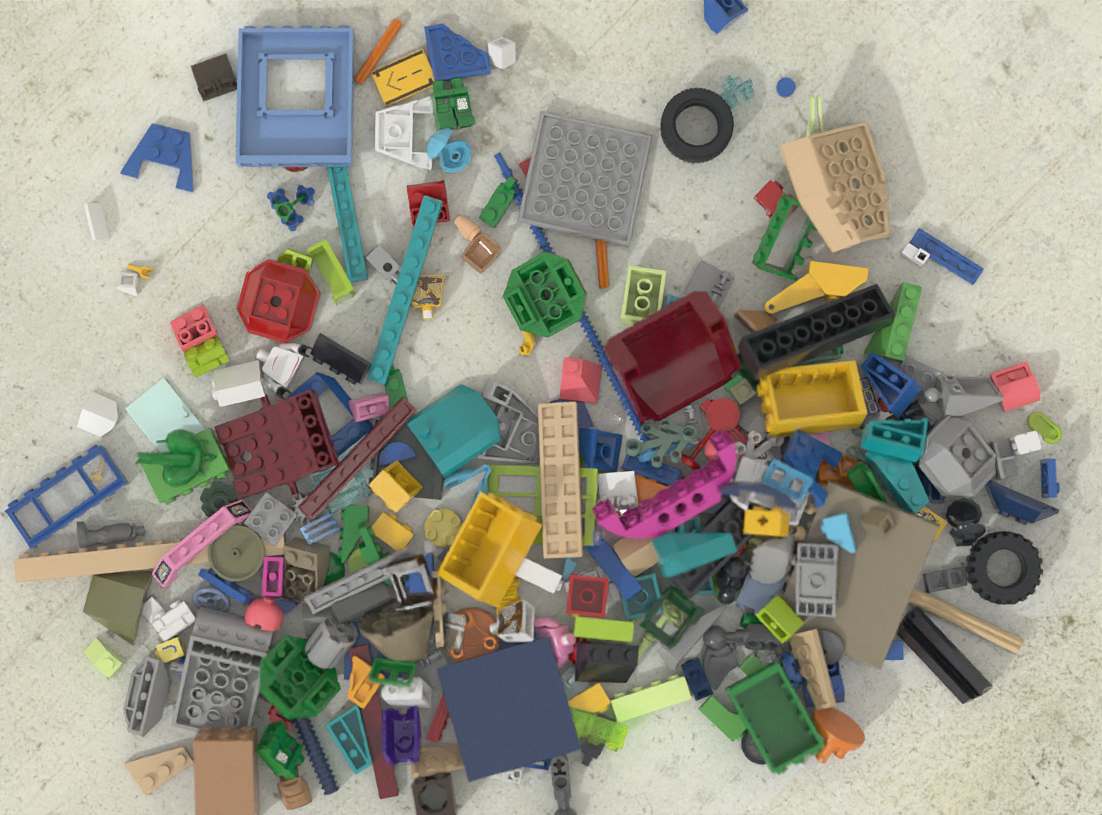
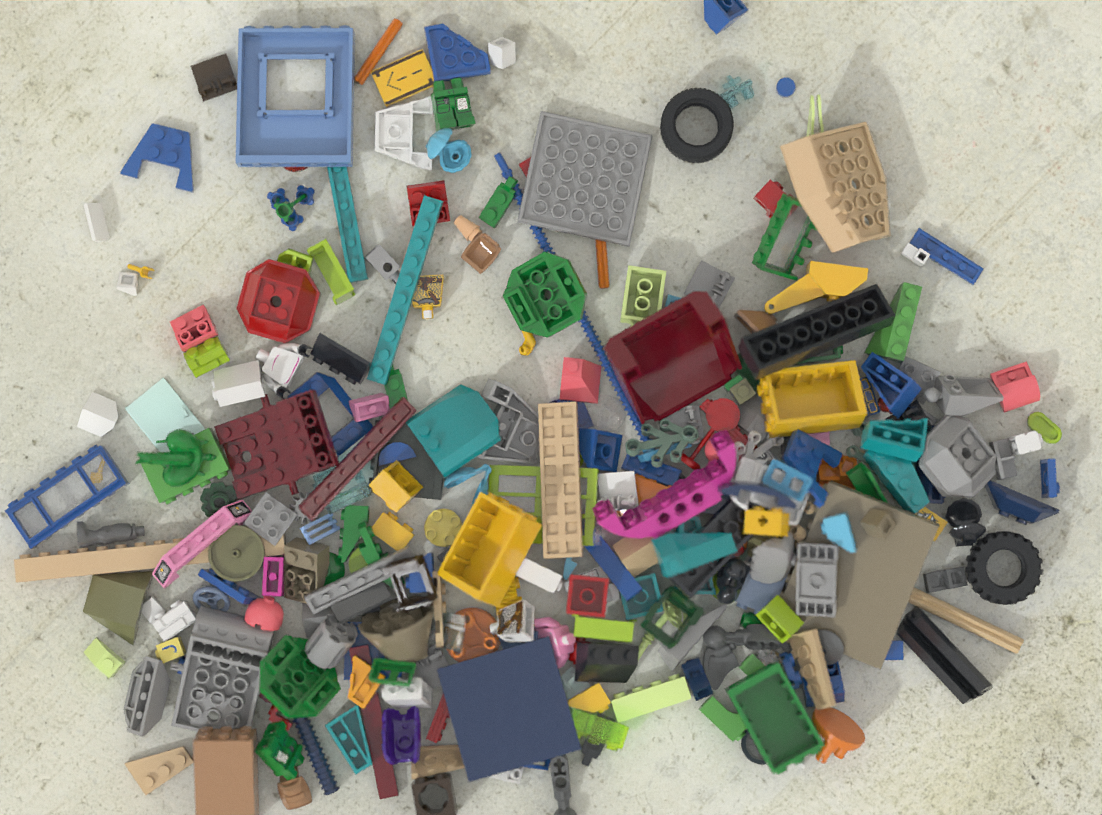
clear blue slope [274,597,301,614] -> none

